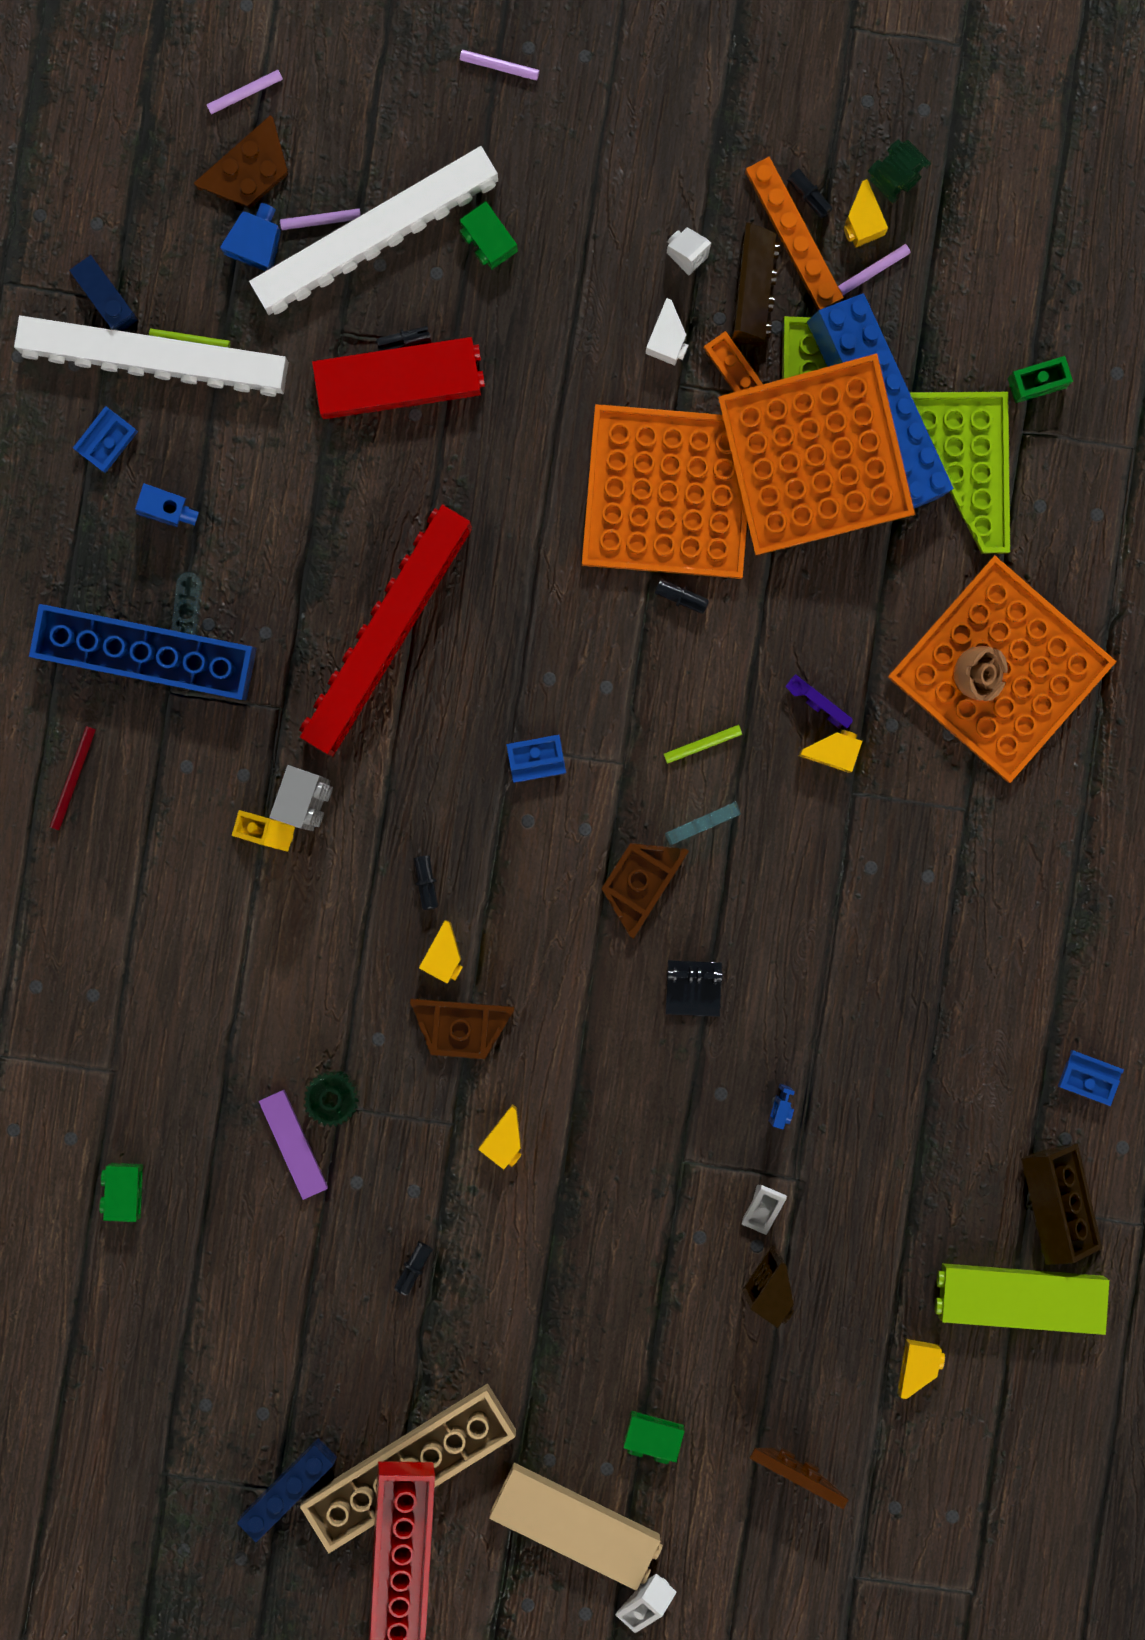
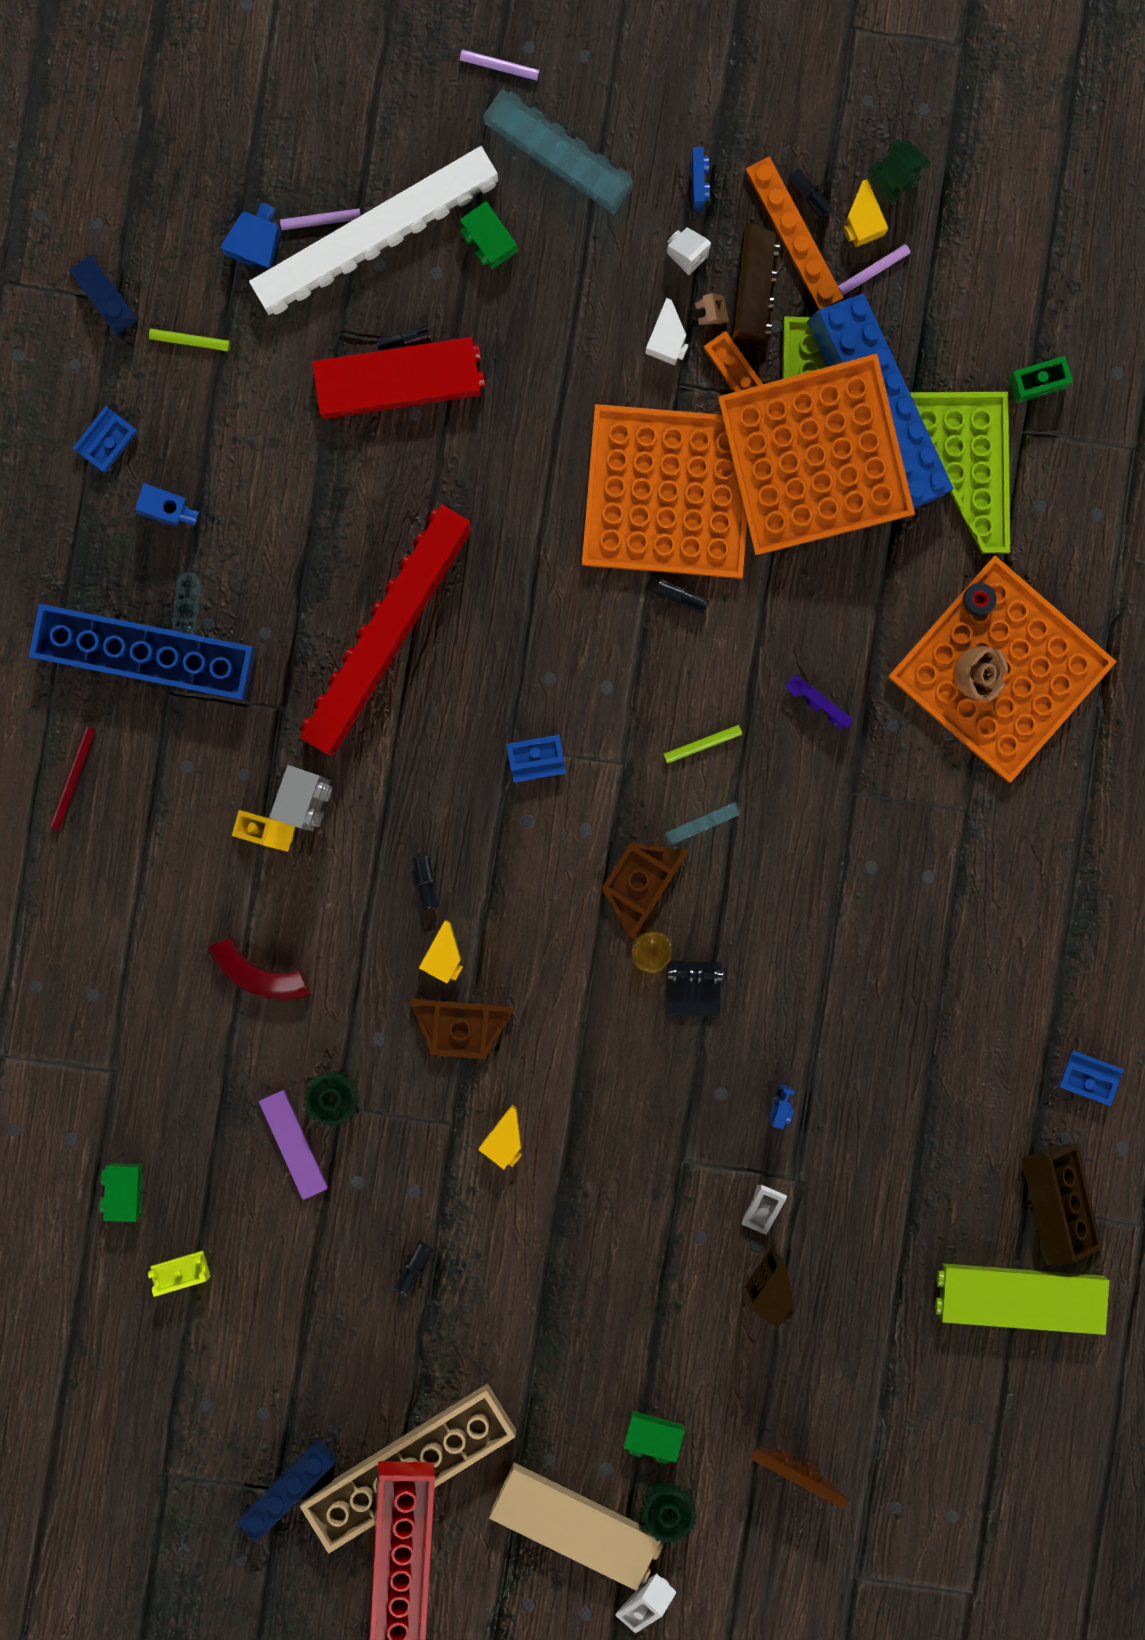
white brick [14,315,289,397] -> none
reddish brown wing [194,115,289,209] -> none
lavender bar [206,70,283,114] -> none
yellow slope [798,730,862,773] -> none
yellow slope [897,1339,945,1399] -> none
none -> neon yellow hinge [148,1251,211,1297]
none -> dark red brick [207,938,312,1000]
none -> clear light blue brick [483,89,634,215]
none -> clear yellow hair [631,931,673,973]
none -> clear green brick [641,1481,697,1544]
none -> blue plate [691,147,710,212]
none -> medium nougat tile [695,293,729,325]
none -> black wheel [963,583,996,616]

